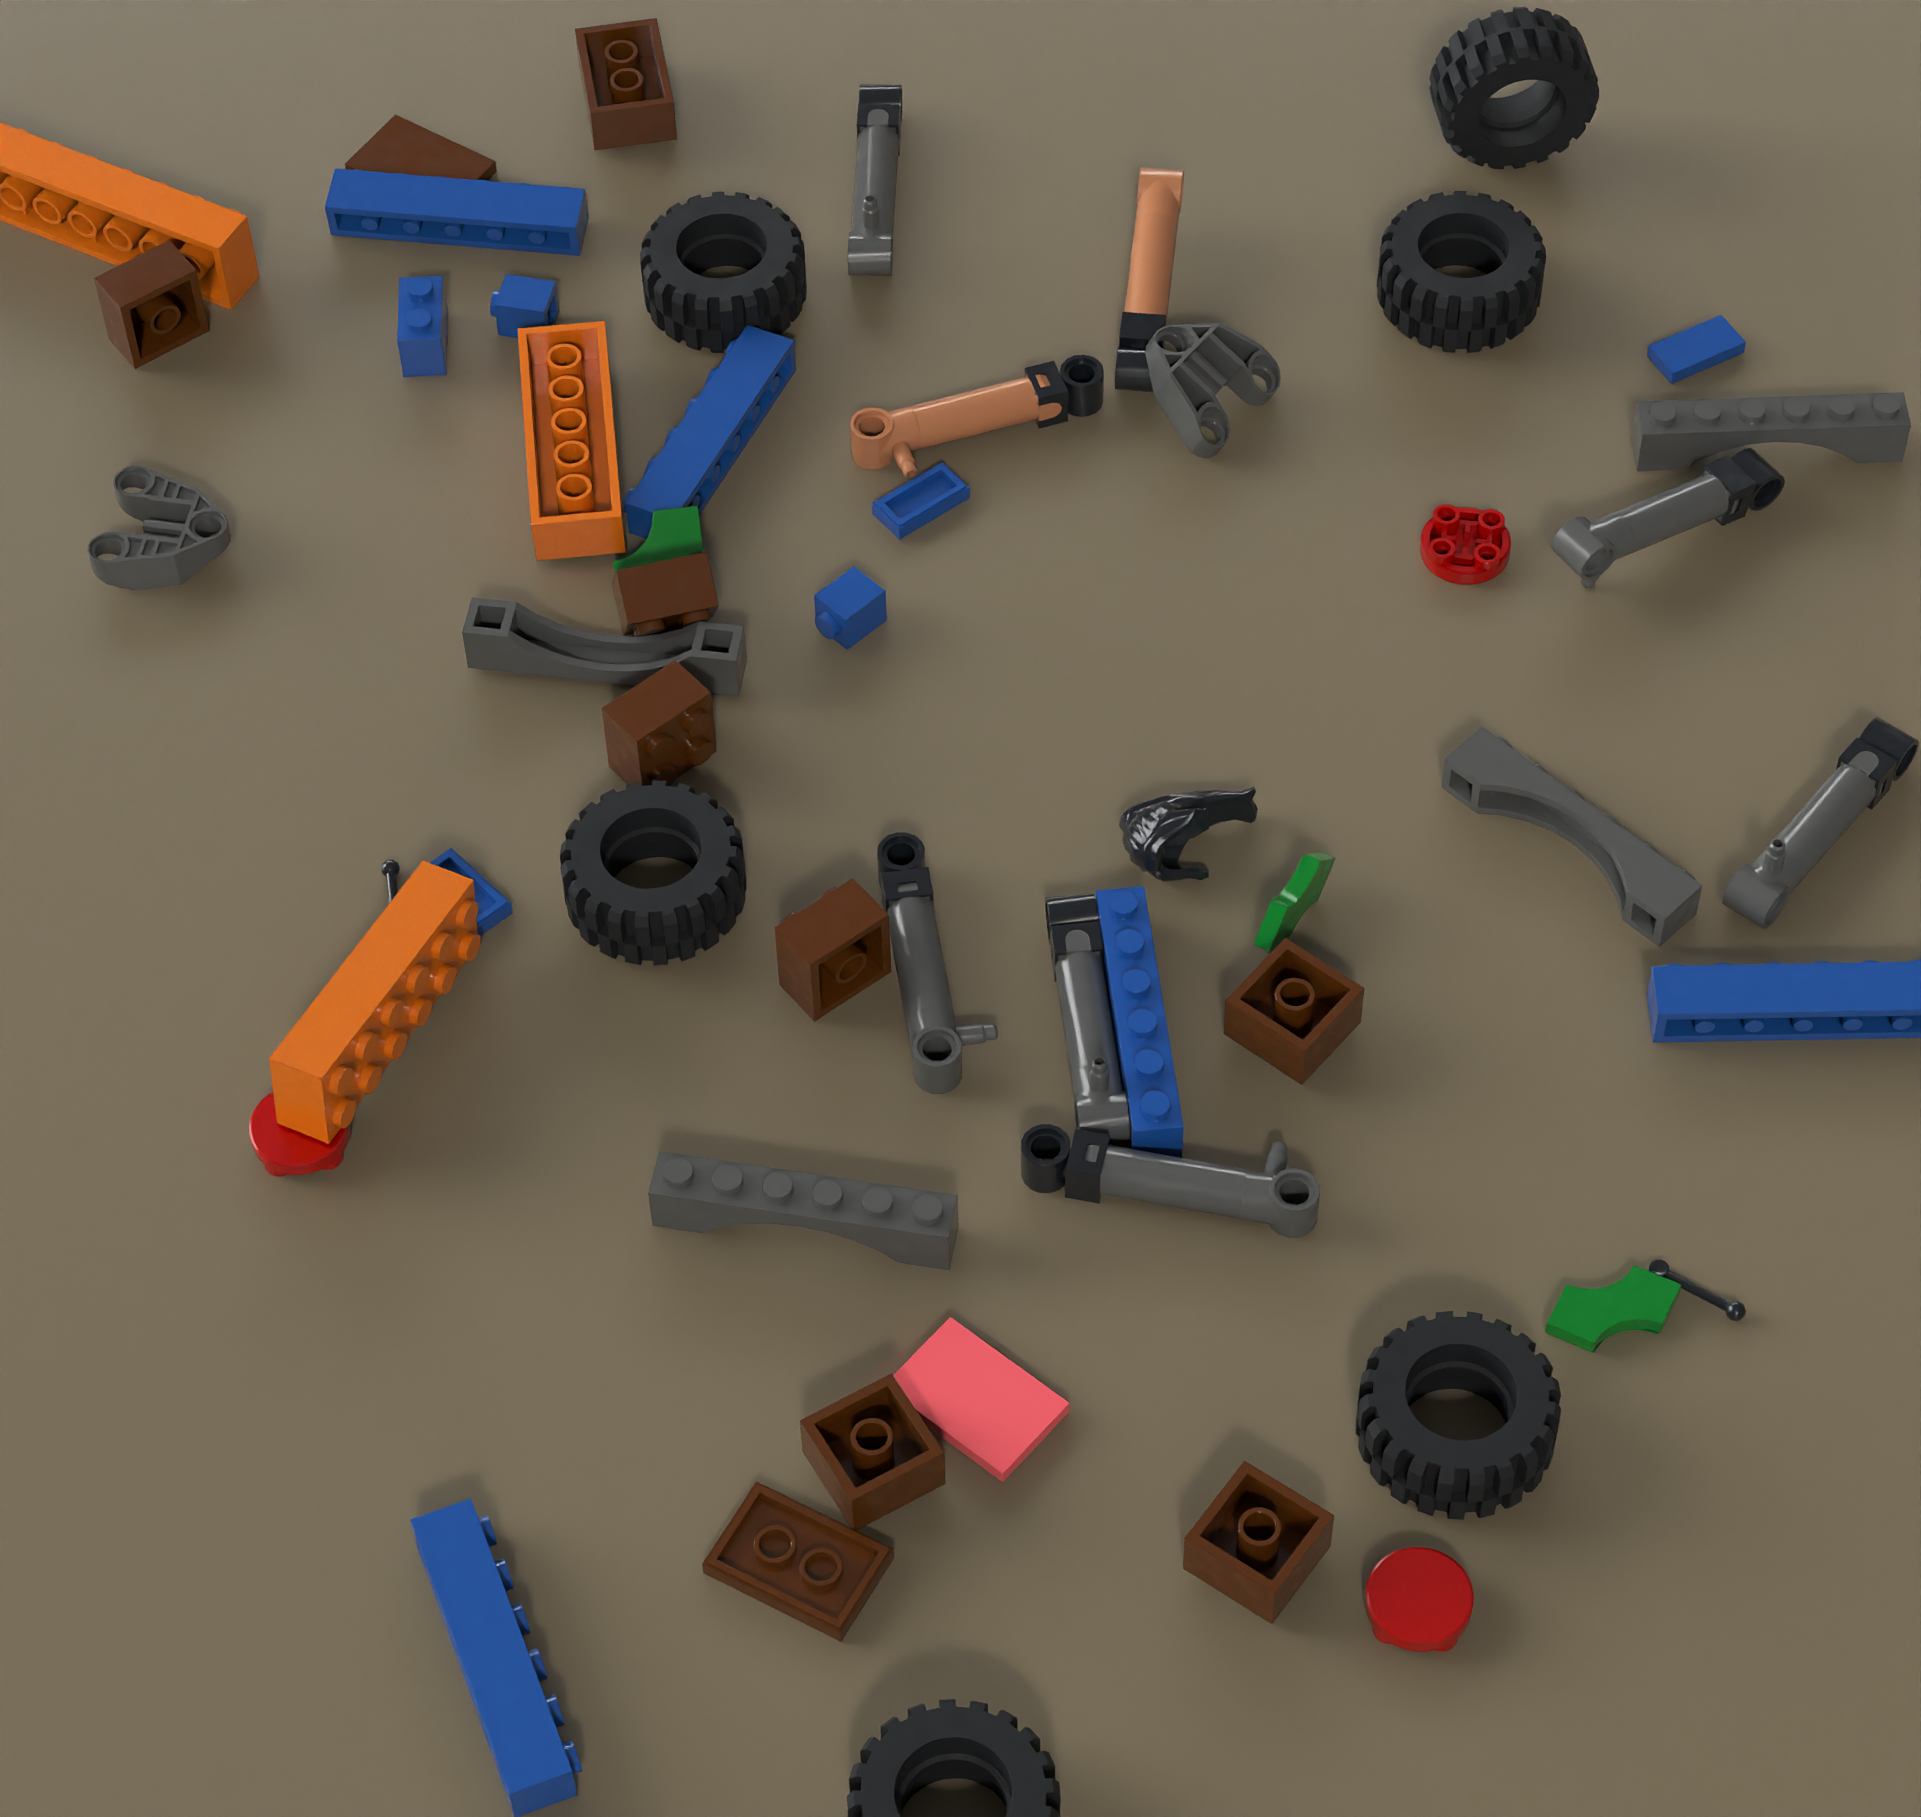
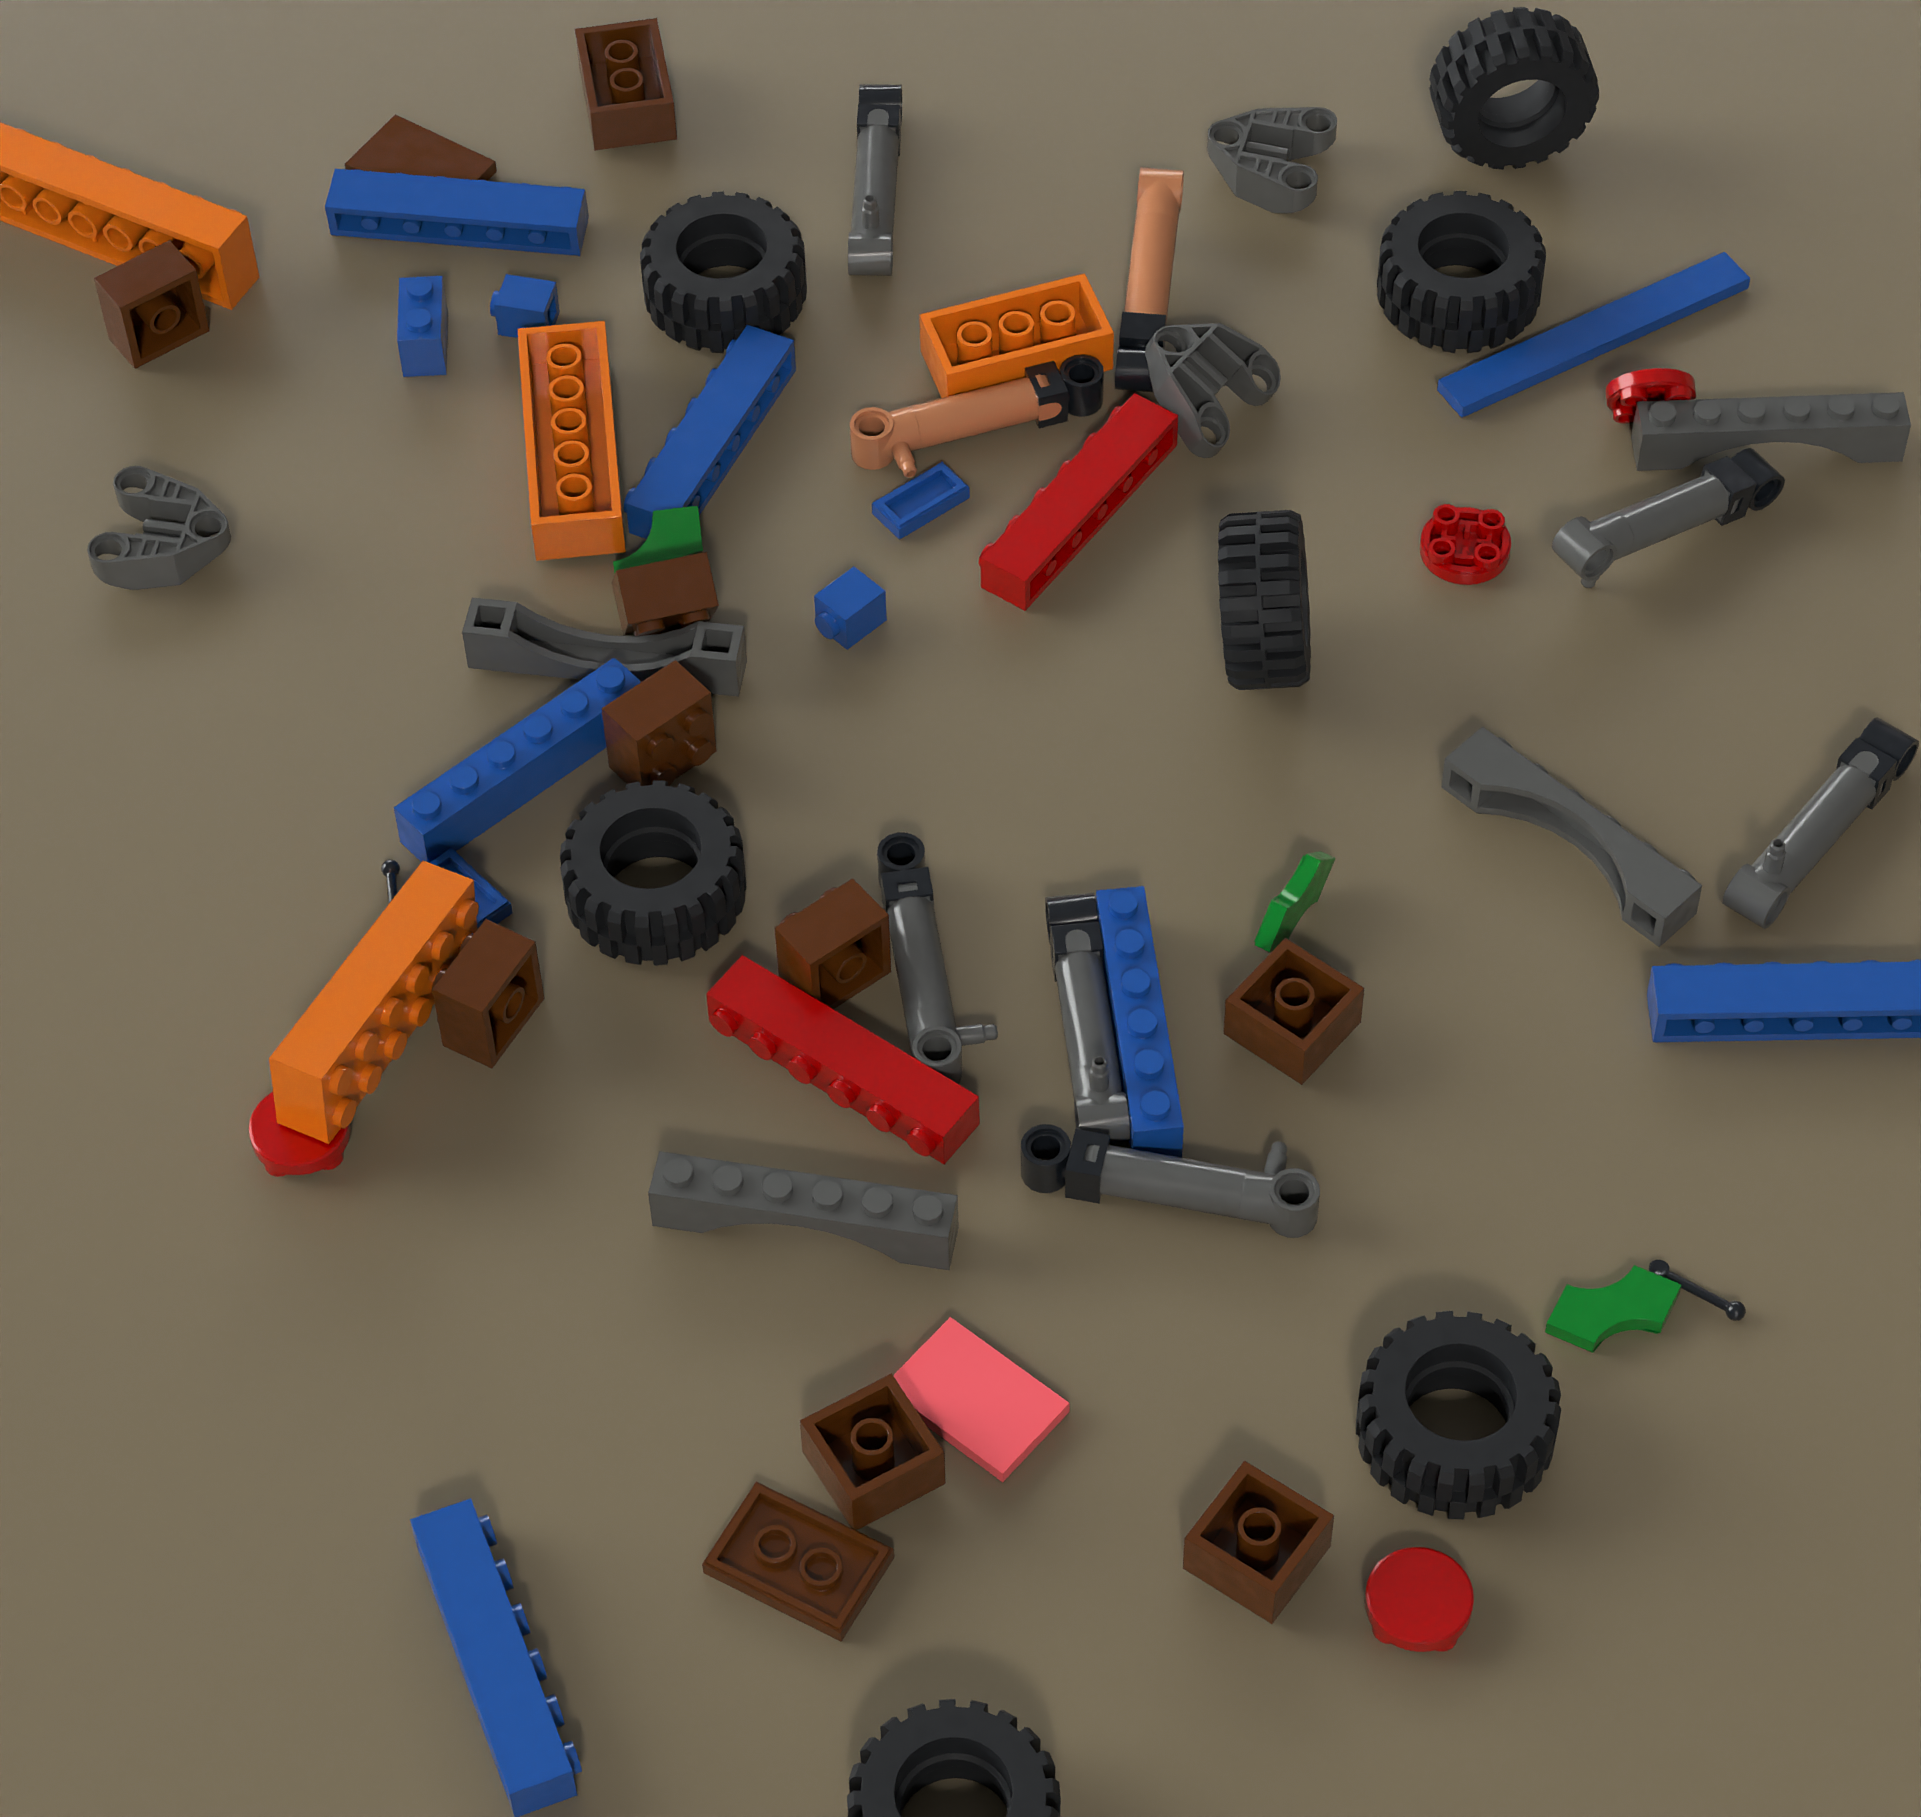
black hair [1119,786,1258,881] -> none
blue tile [1647,315,1746,384] -> none
none -> blue brick [394,658,641,863]
none -> reddish brown brick [432,919,545,1069]
none -> red brick [706,955,980,1165]
none -> orange brick [919,273,1114,398]
none -> red brick [978,393,1178,611]
none -> dark grey connector [1207,107,1337,213]
none -> black tyre [1218,510,1311,690]
none -> blue tile [1437,252,1750,418]
none -> red tile [1606,368,1696,424]

